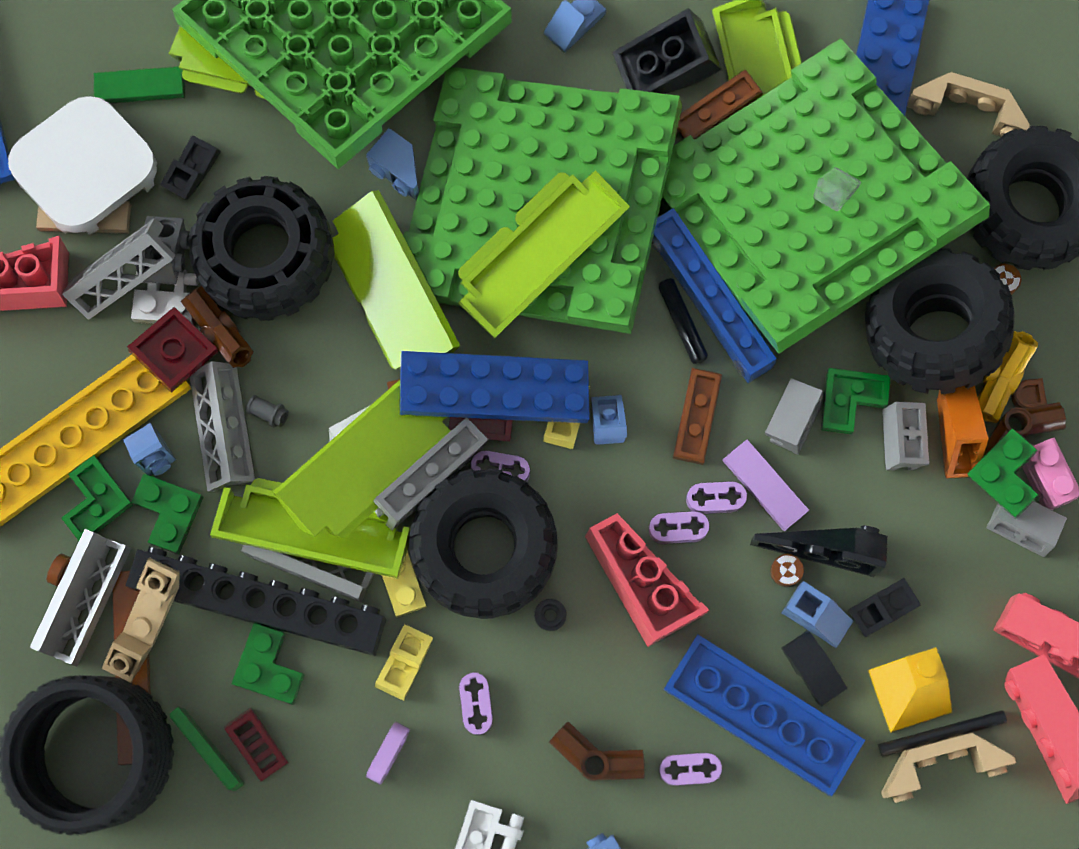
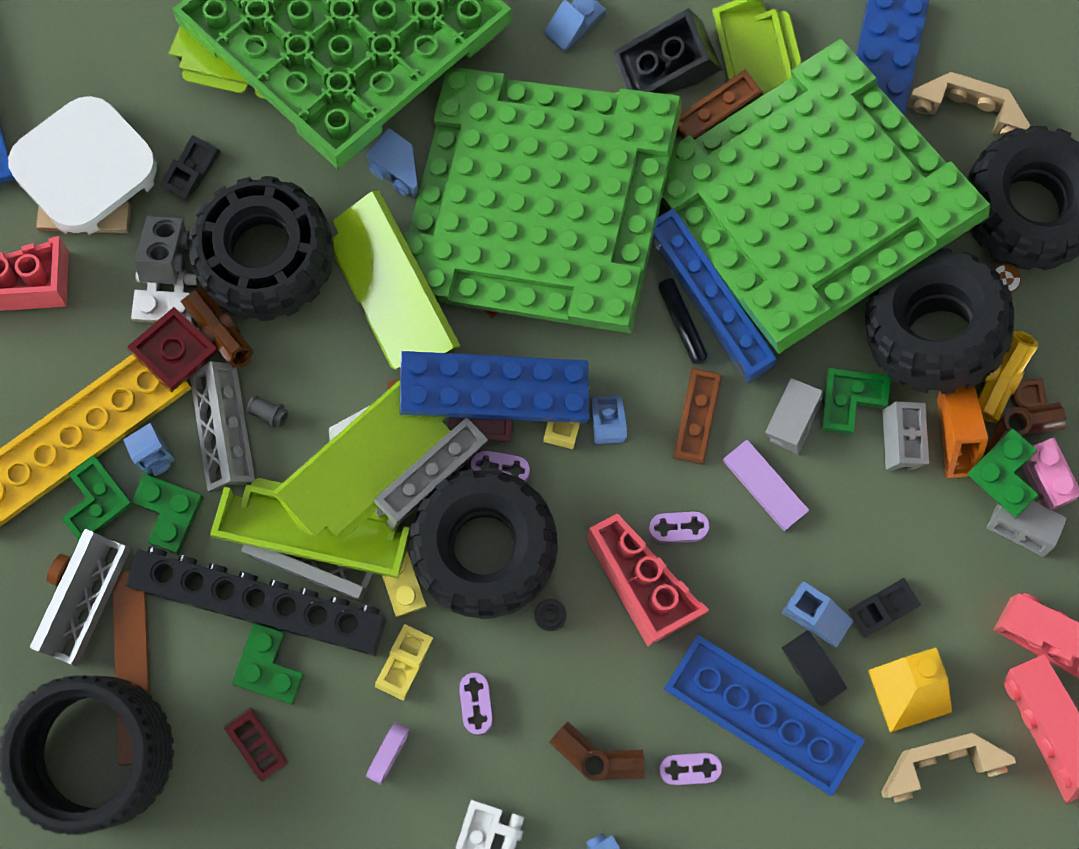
light grey fence [62,217,175,320] -> none
green tile [94,66,185,103] -> none
tan slope [102,558,180,683] -> none
green tile [169,707,245,791] -> none
lime slope [458,170,630,338] -> none
lavender beam [686,482,747,514] -> none
black wedge [750,525,887,577] -> none
dark orange tile [771,554,804,587] -> none
clear slope [813,167,861,211] -> none
black bar [878,710,1007,757] -> none

